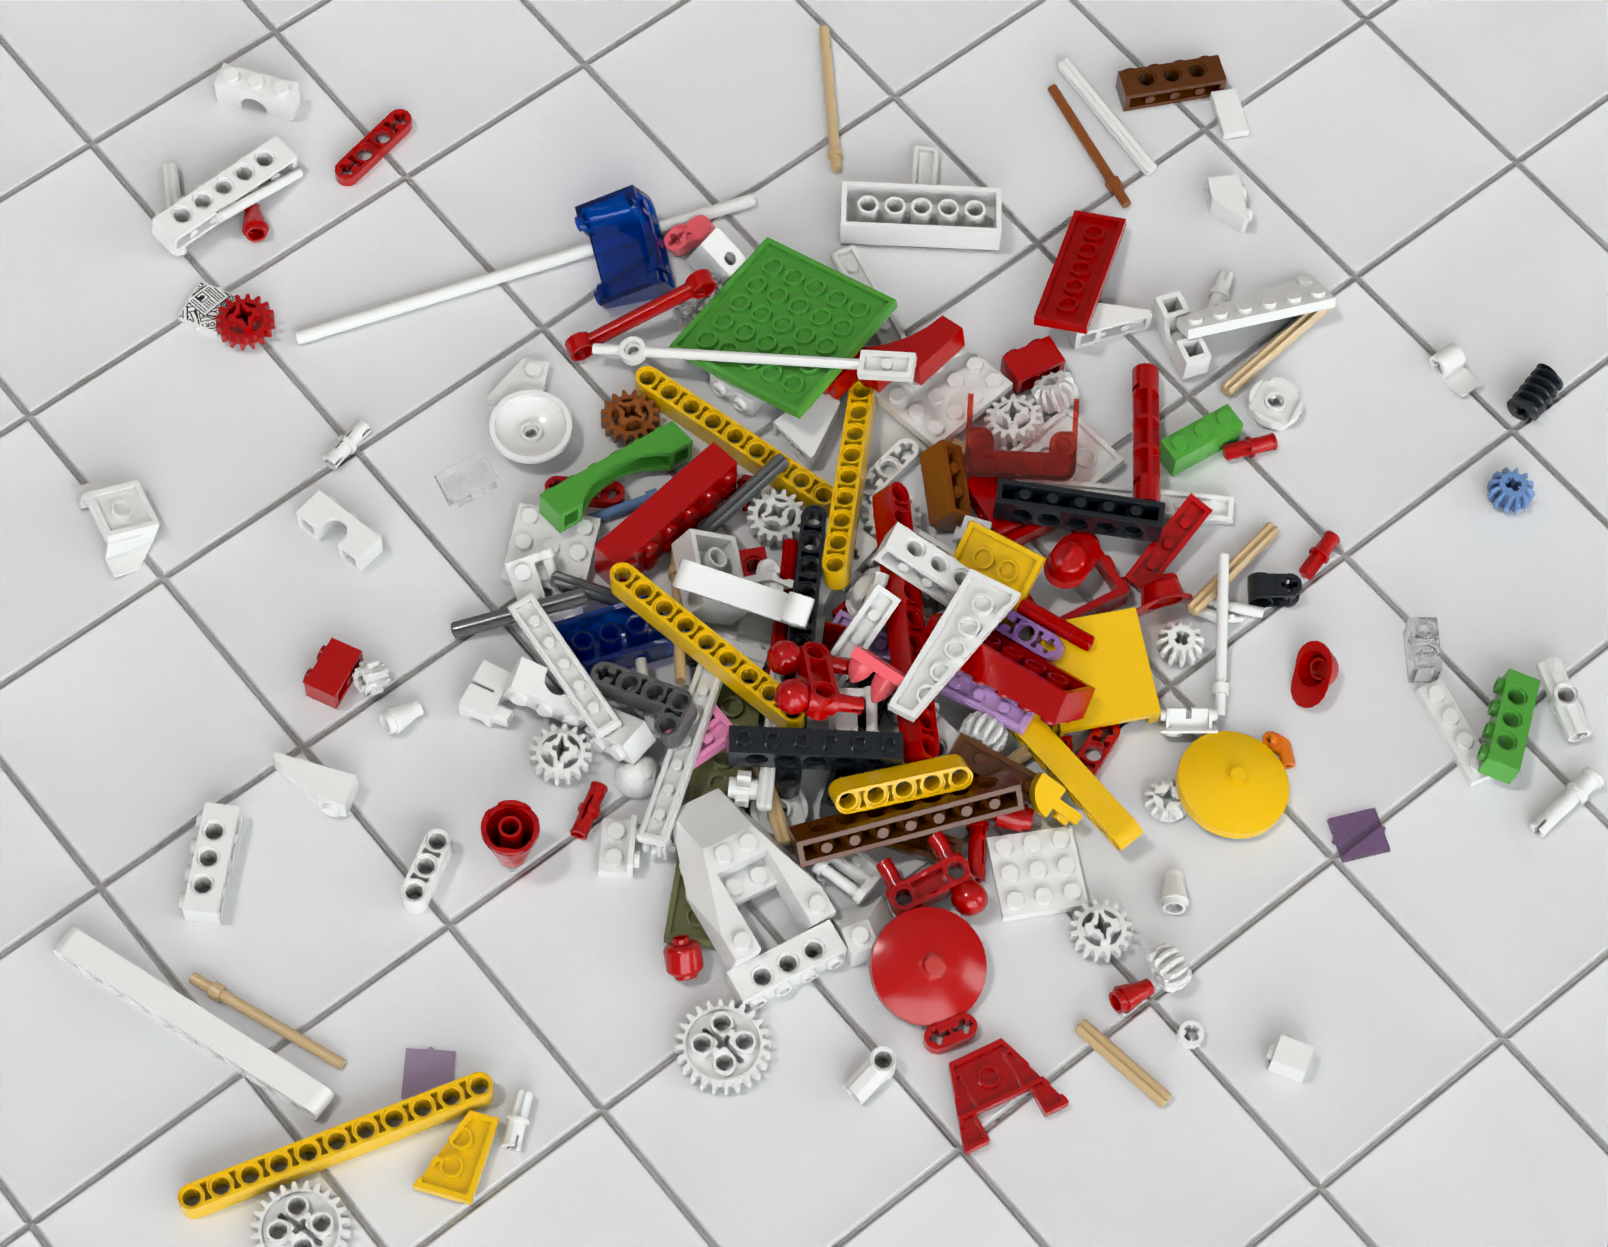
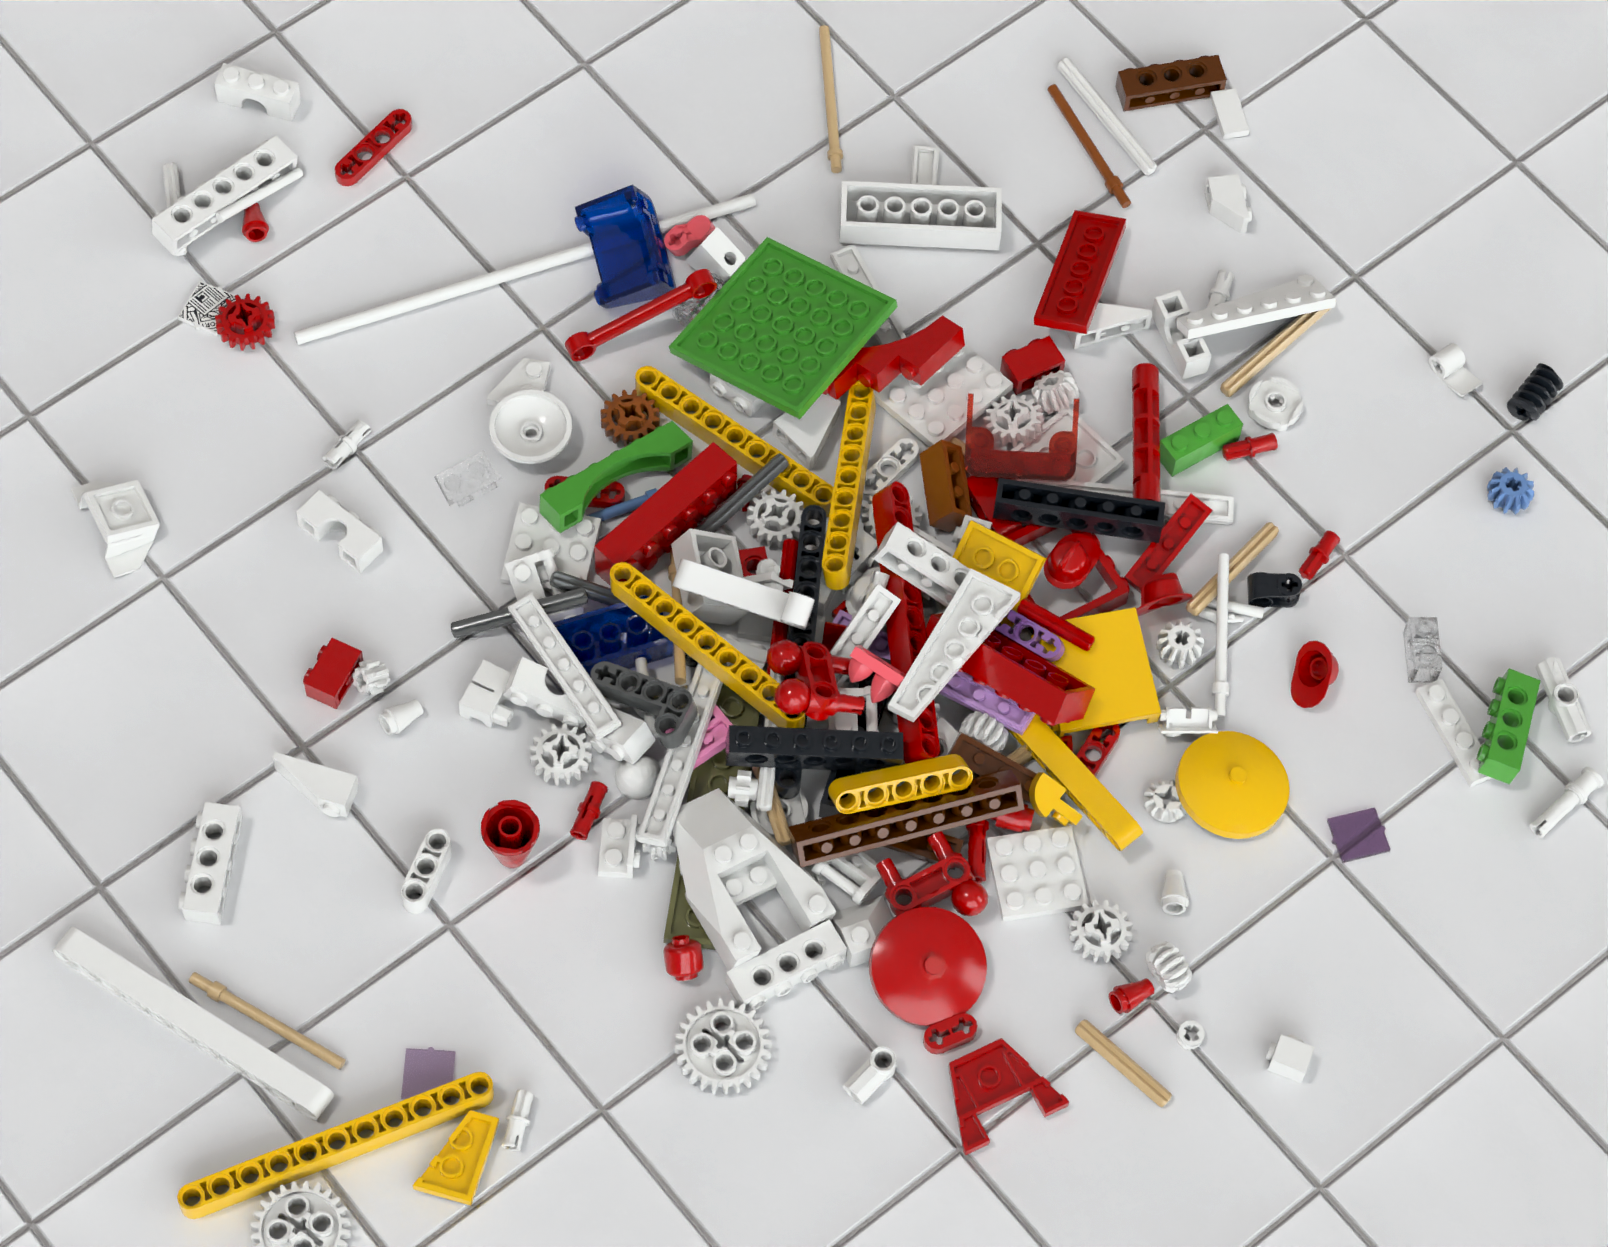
white bar [592,336,917,383] -> none
orange arm [1262,731,1295,769] -> none

